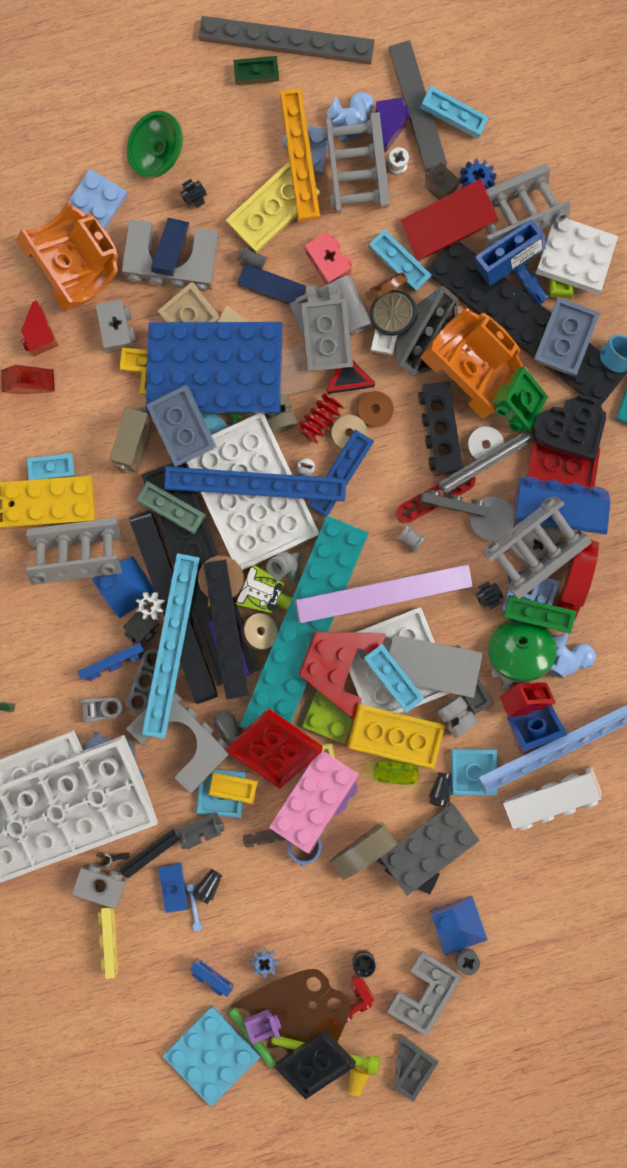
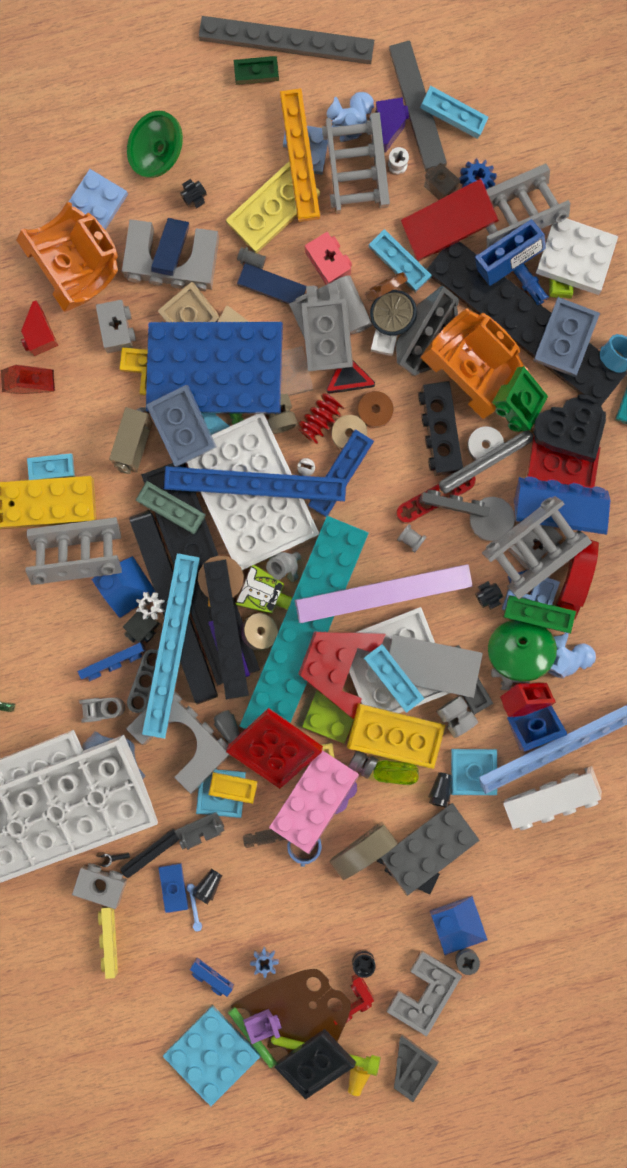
none -> flat silver wheel [348,751,378,779]

